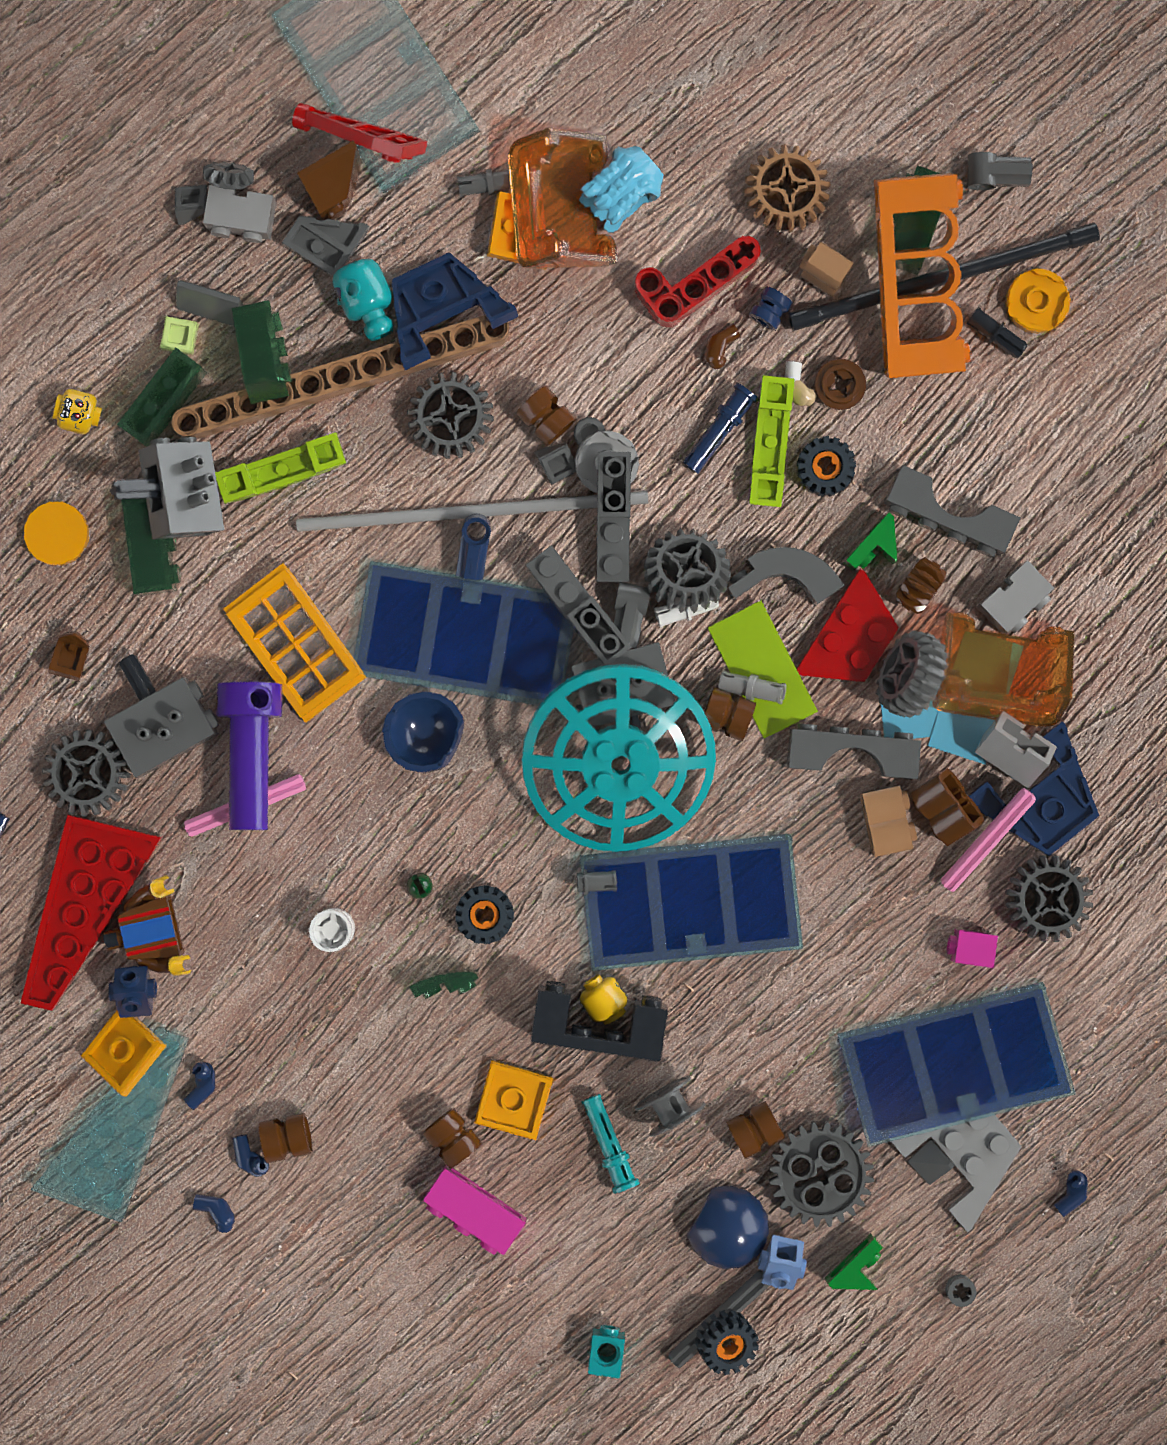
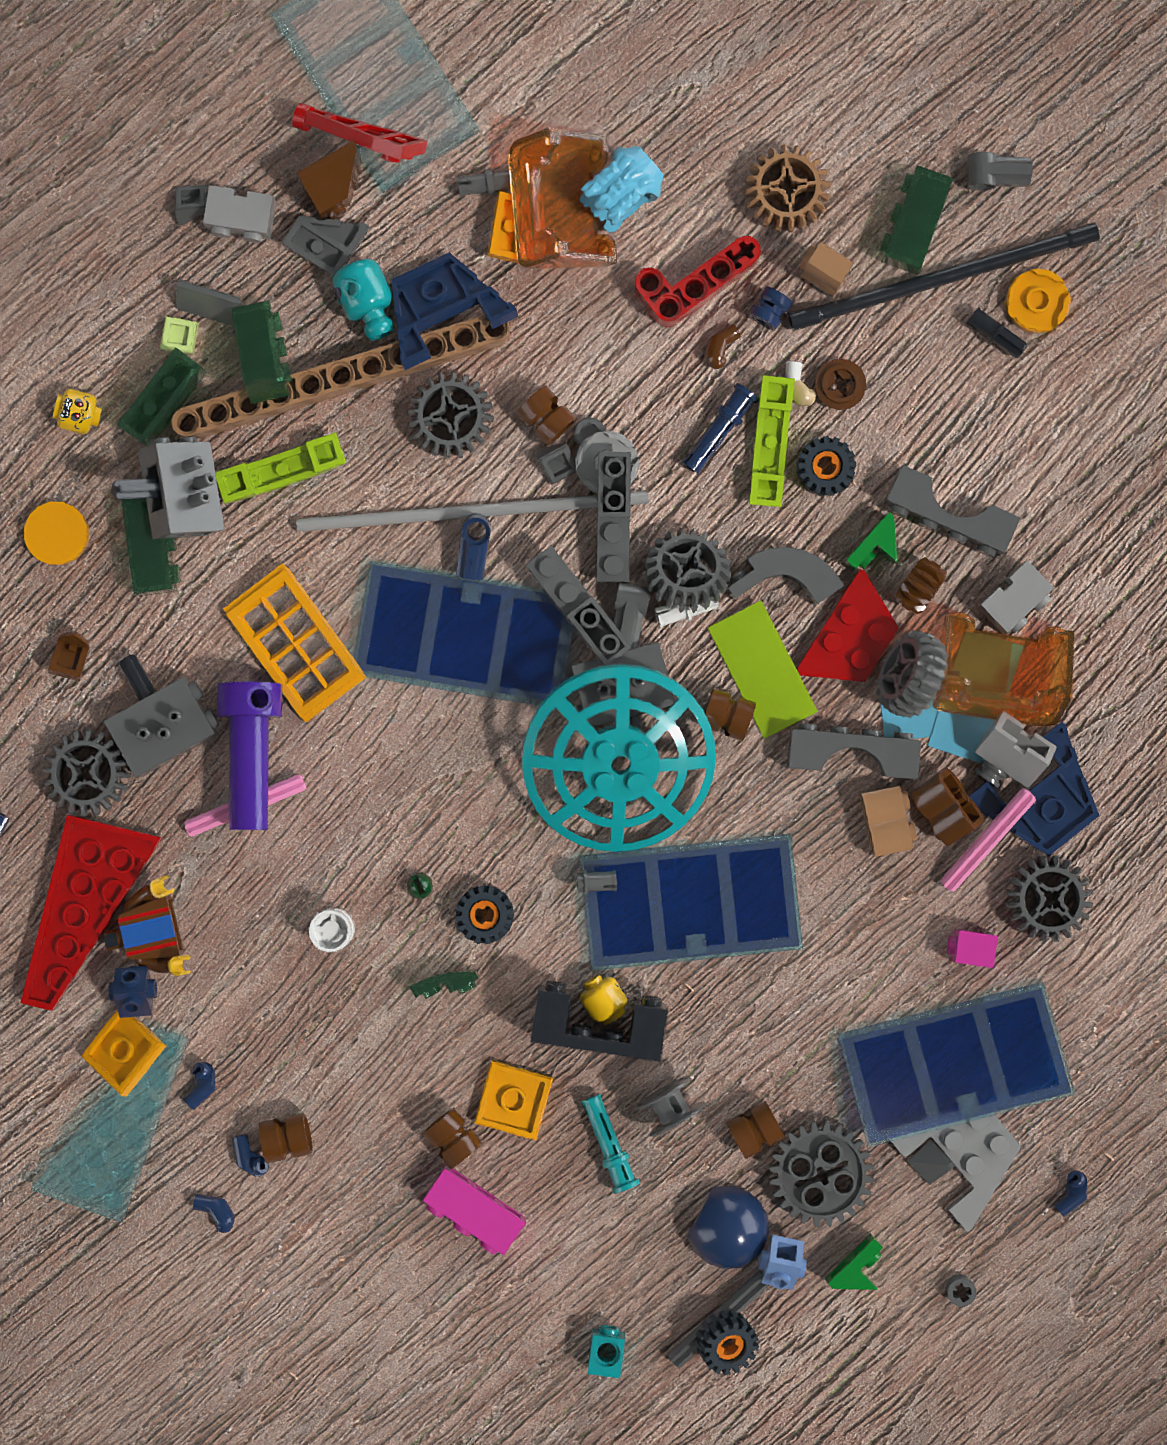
dark grey gear [202,161,254,190] -> none
dark blue cylinder [382,691,464,774] -> none
light grey pin [719,671,786,704] -> none
orange fence [874,173,970,378] -> none
none -> dark grey bush [974,760,1007,789]

